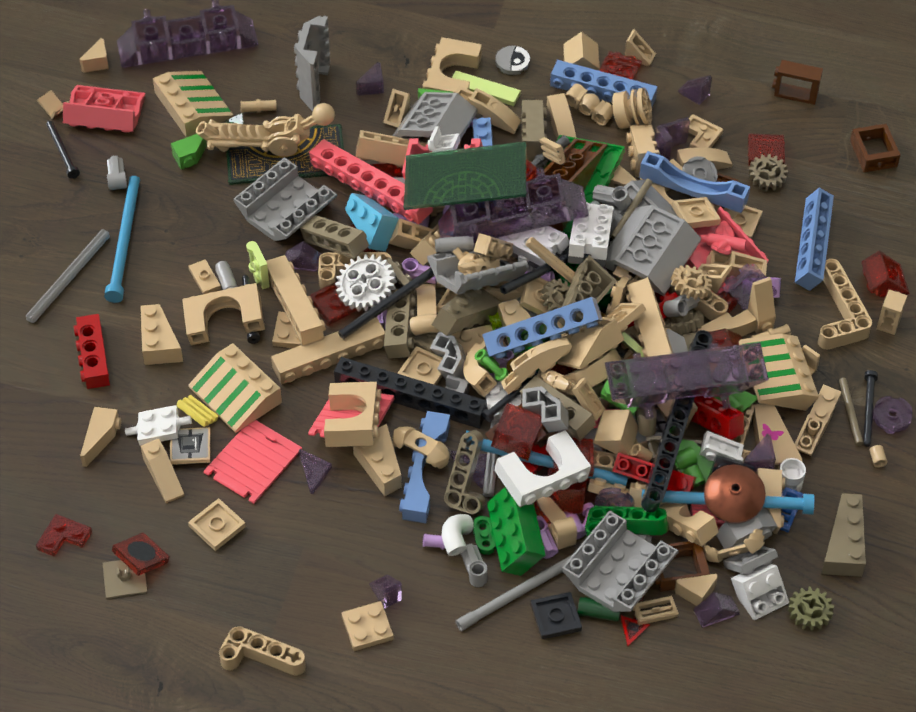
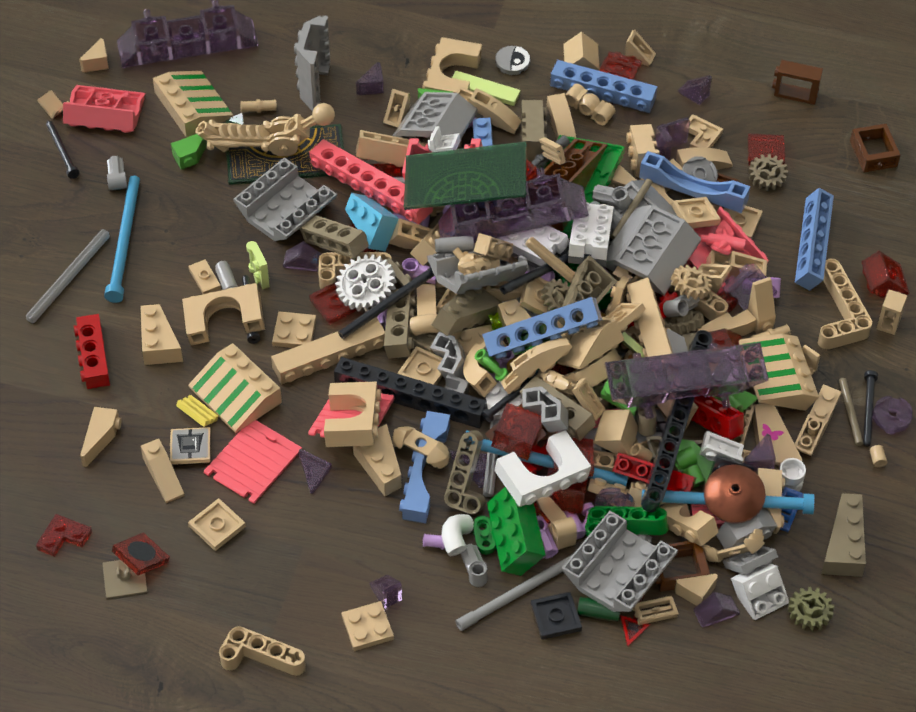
white plate [125,405,192,445] -> none
tan brick [266,255,326,346] -> none
tan wheel [612,88,652,129] -> none

